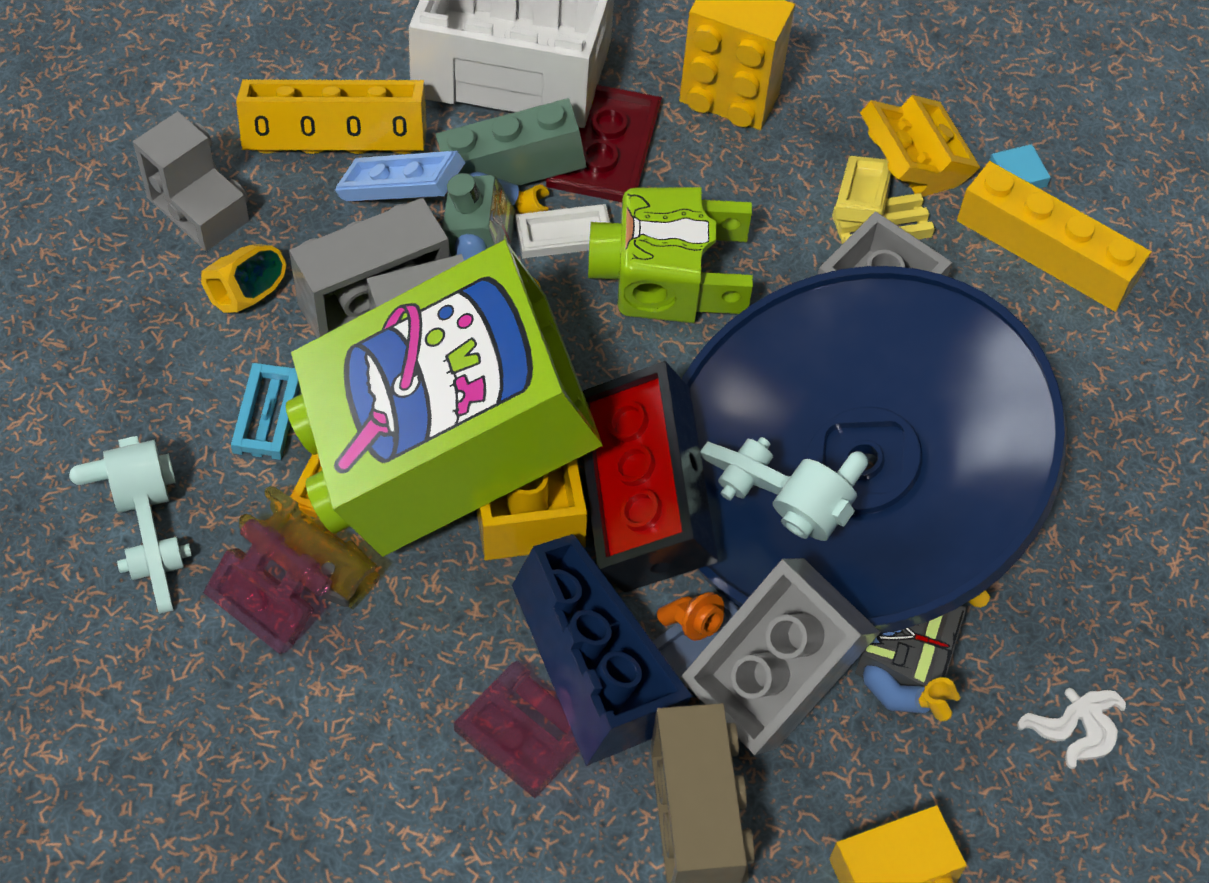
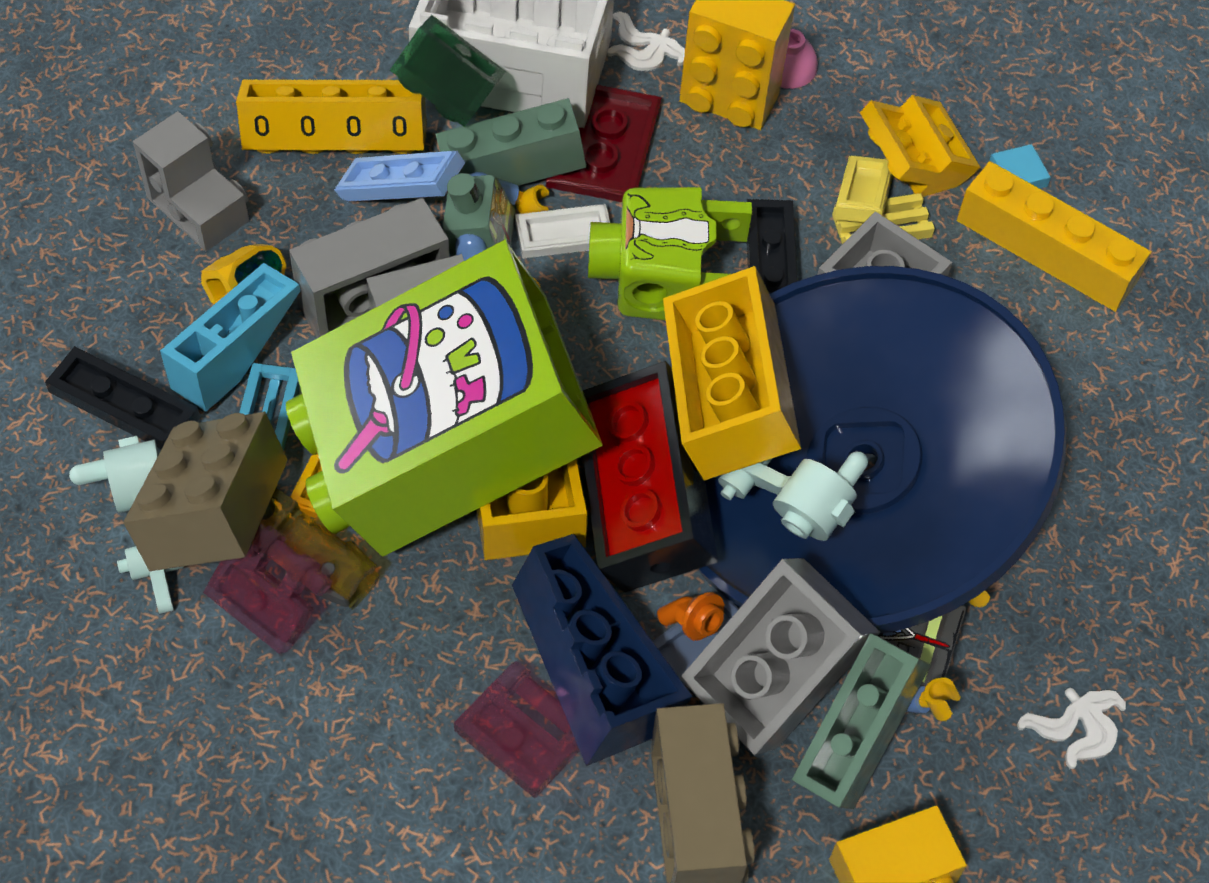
none -> black plate [45,346,200,449]
none -> dark tan brick [123,412,288,571]
none -> medium azure slope [160,263,301,412]
none -> clear green brick [390,15,506,127]
none -> white piece [607,12,685,71]
none -> yellow brick [663,266,801,481]
none -> black plate [747,199,798,294]
none -> bright pink brick [781,29,818,89]
none -> sand green brick [792,633,931,809]

